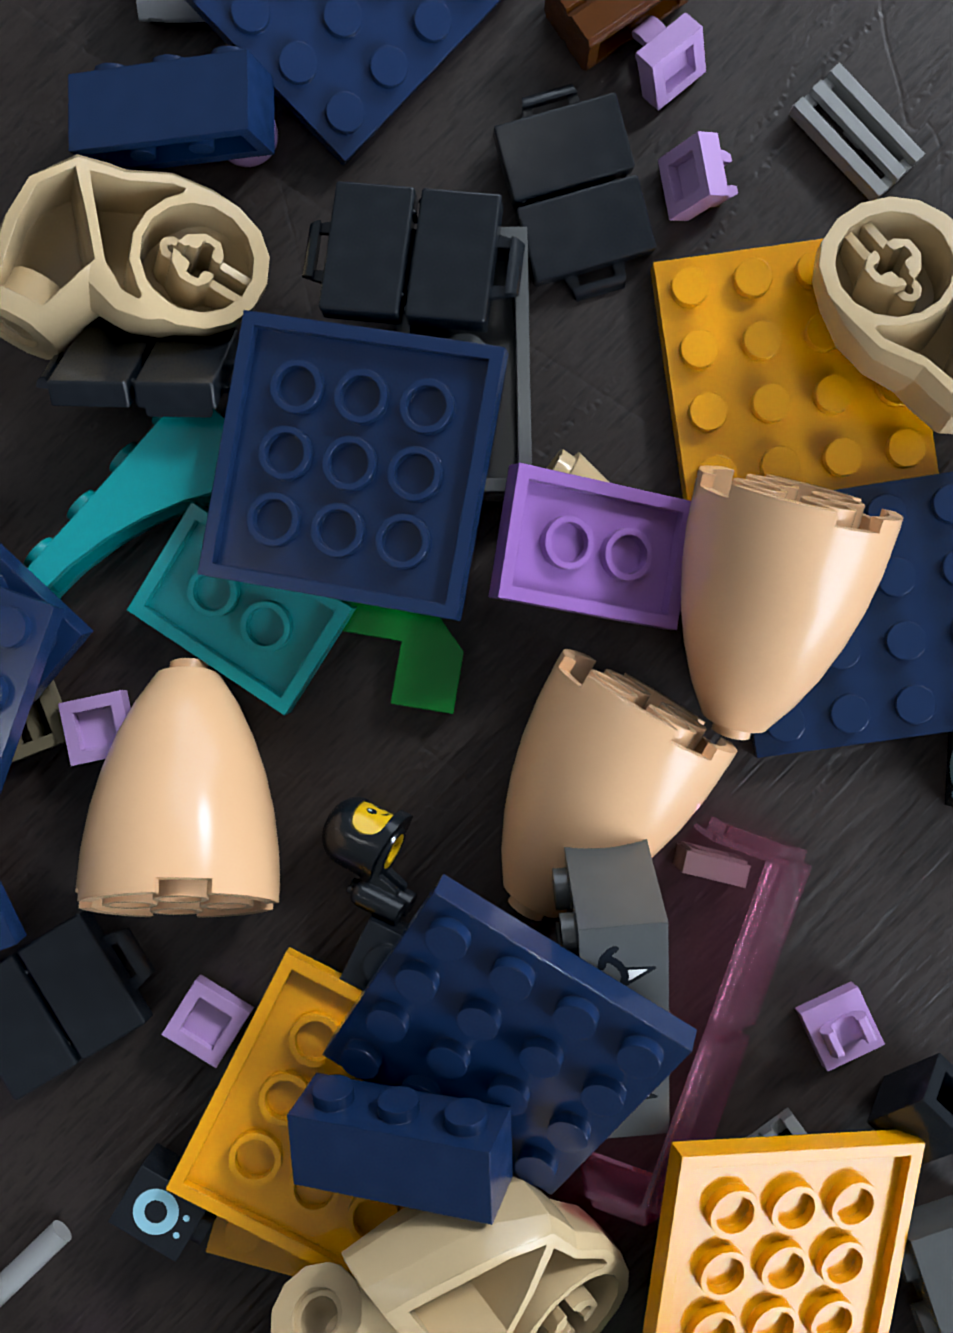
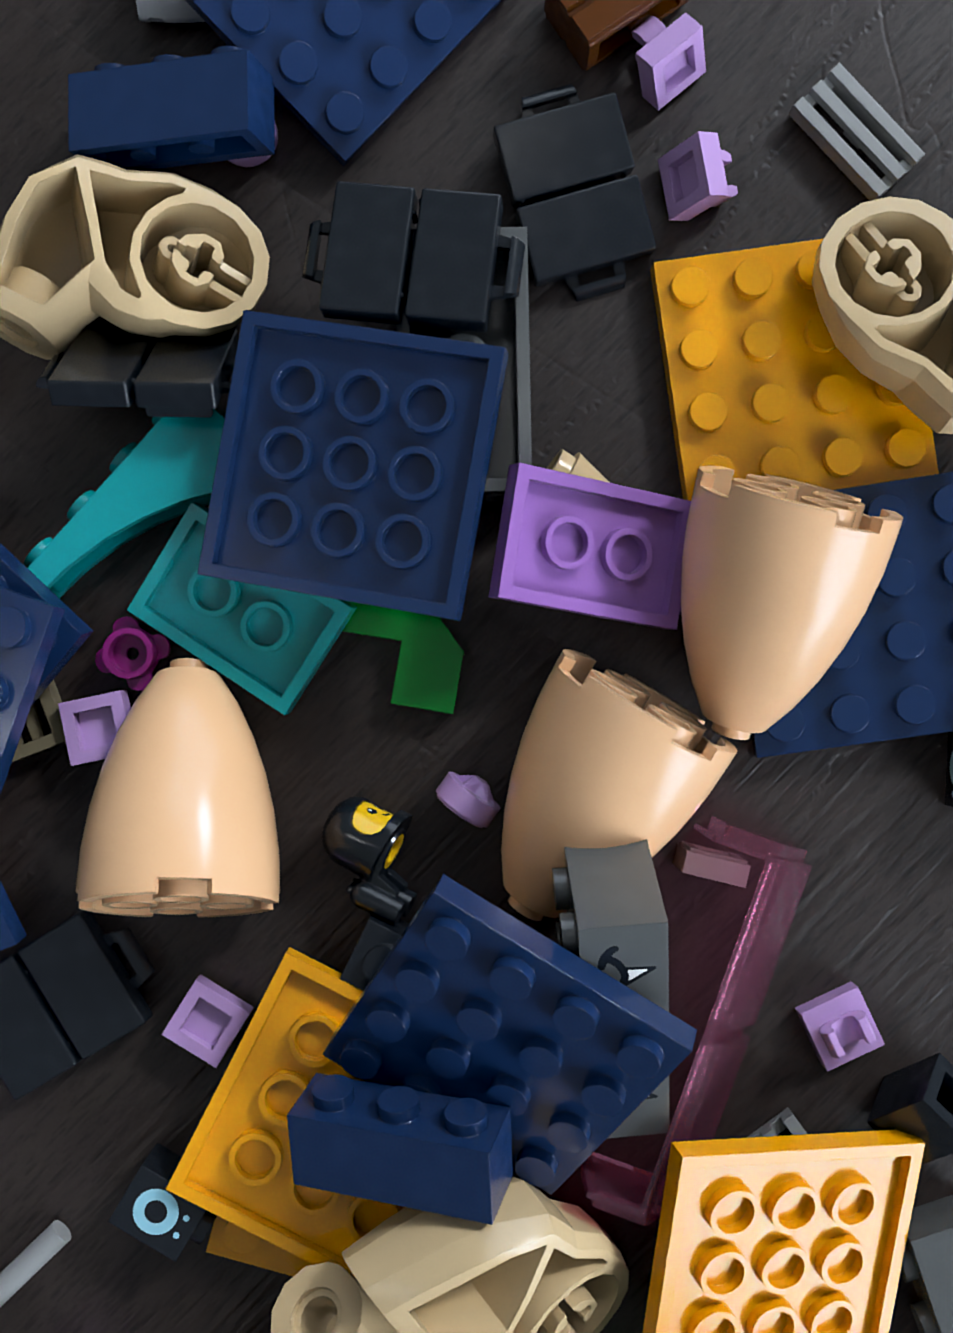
none -> magenta plate [95,616,171,691]
none -> lavender tile [436,771,501,828]

